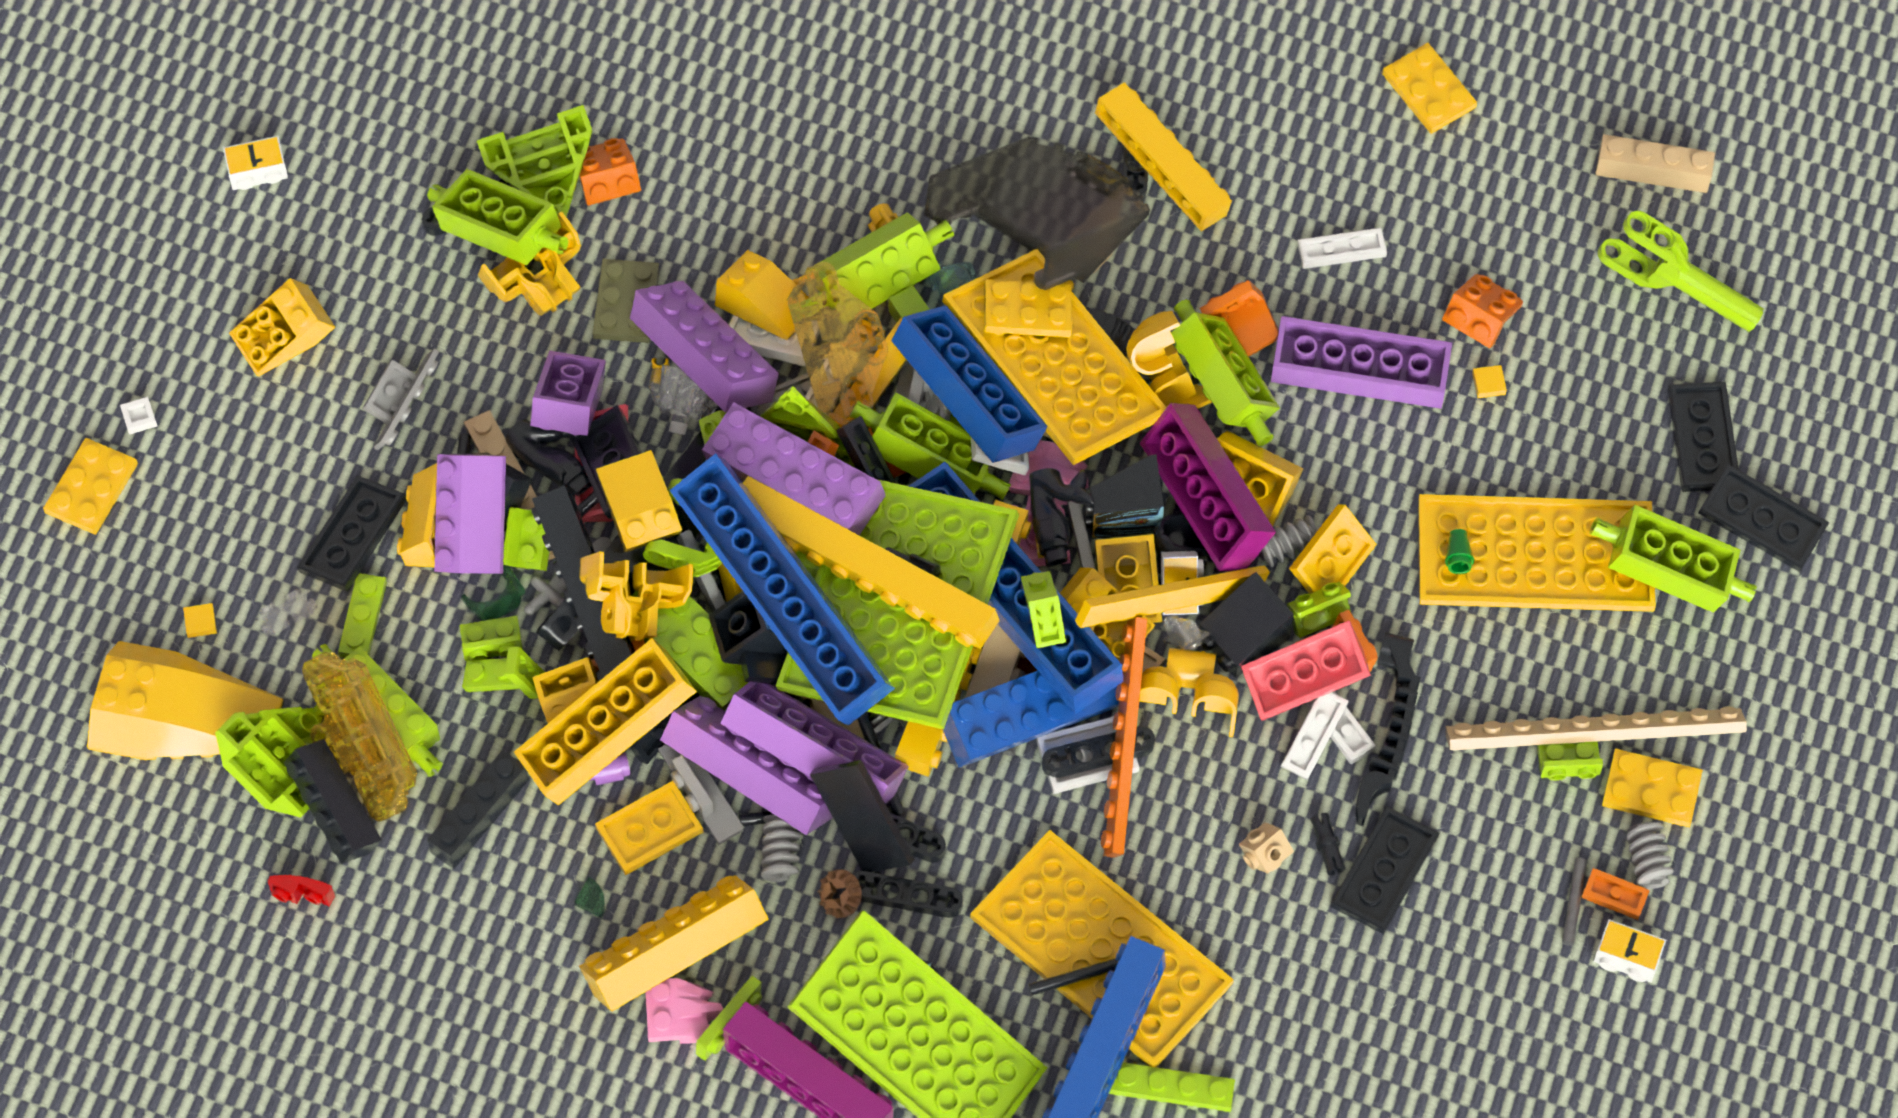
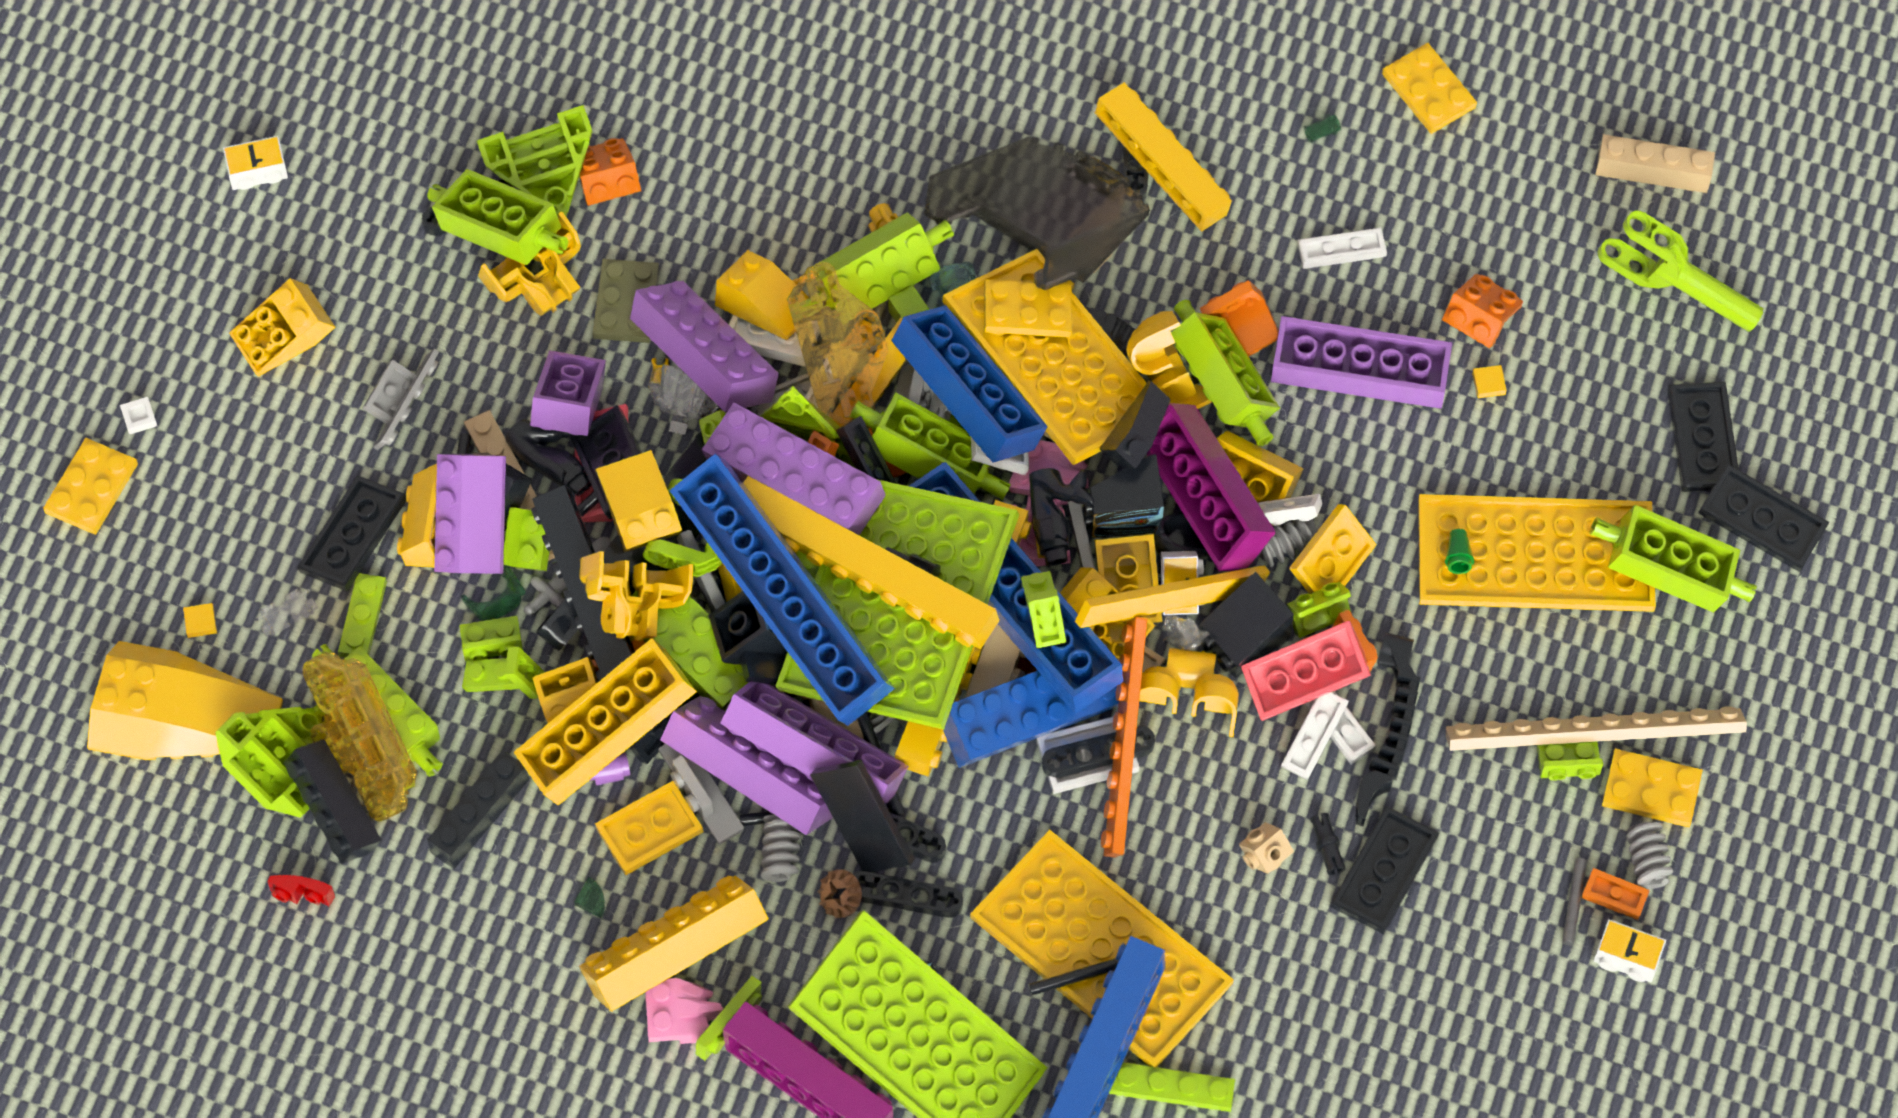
none -> black slope [1099,381,1171,469]
none -> white plate [1258,494,1322,525]
none -> clear green pin [1304,114,1341,143]

